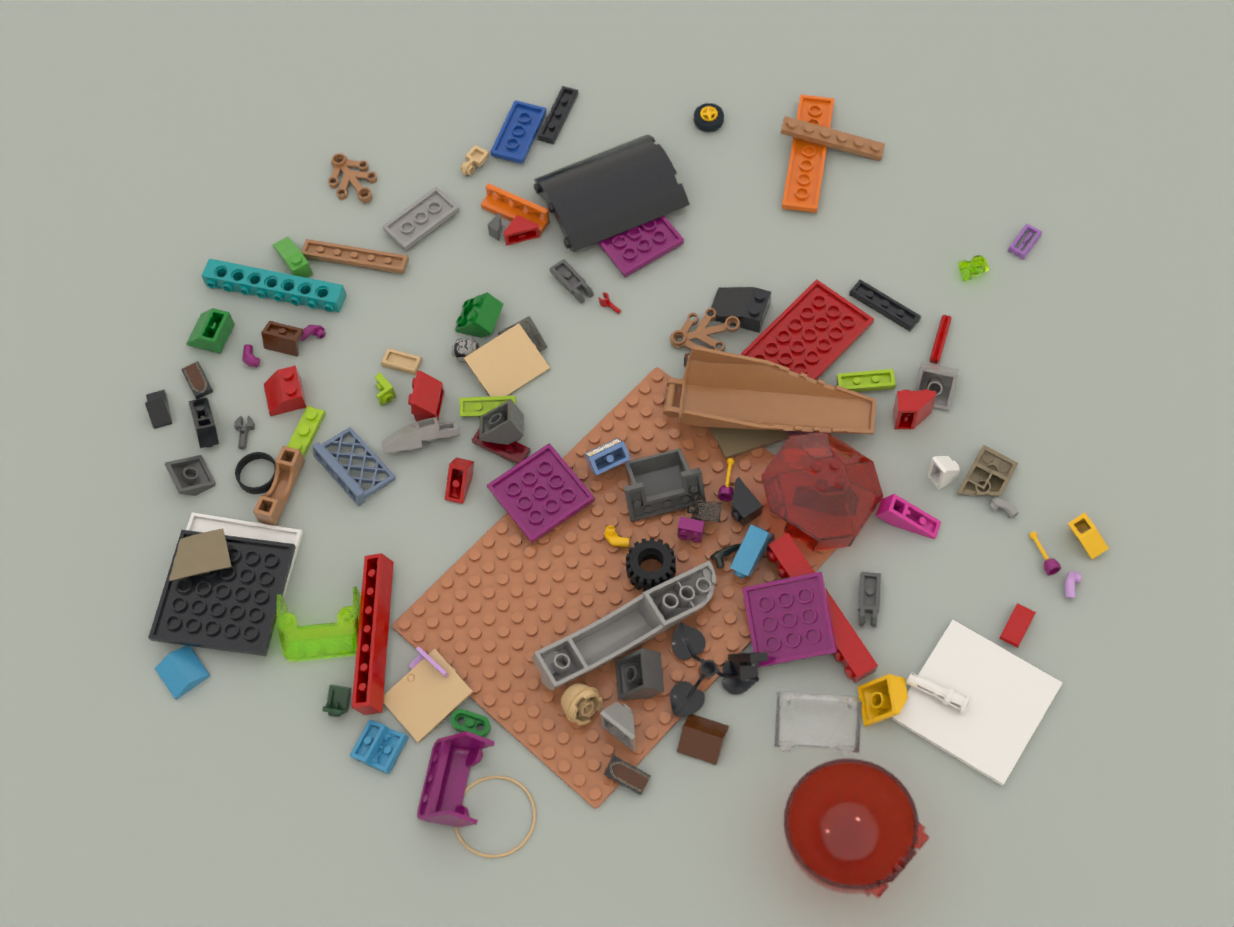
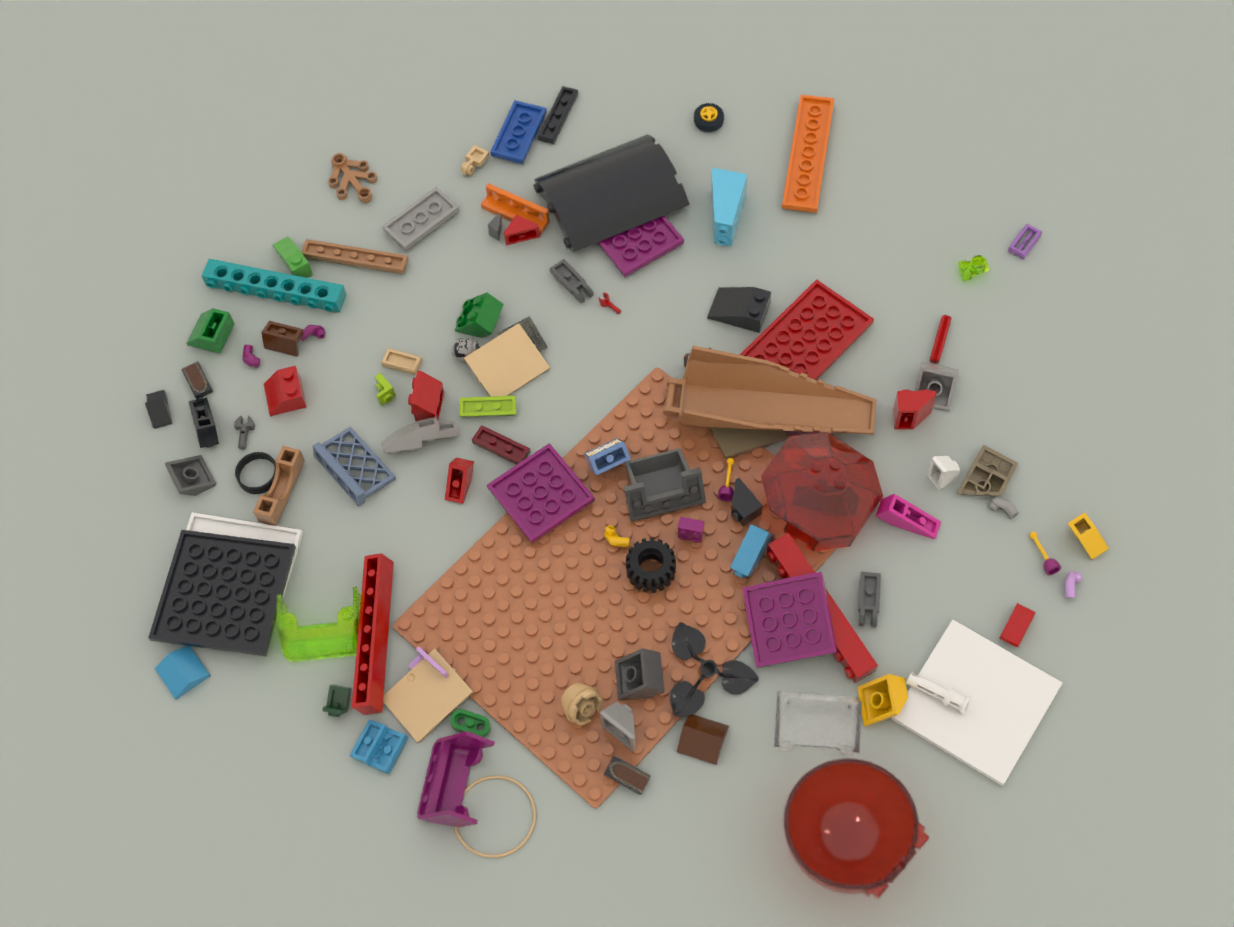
dark tan slope [169,528,232,581] -> none
lime plate [287,406,326,457] -> none
dark grey slope [479,399,524,445] -> none
light grey slope [532,560,716,690] -> none
medium nougat plant [670,308,740,352] -> none
clear smoke piece [686,494,722,522] -> none
pearl dark grey bar [710,543,742,569] -> none
black slope [728,652,768,679] -> none
medium nougat plate [780,116,885,161] -> none
lime plate [836,369,896,392] -> none
black tile [849,280,921,331] -> none
none -> medium azure slope [711,168,747,246]

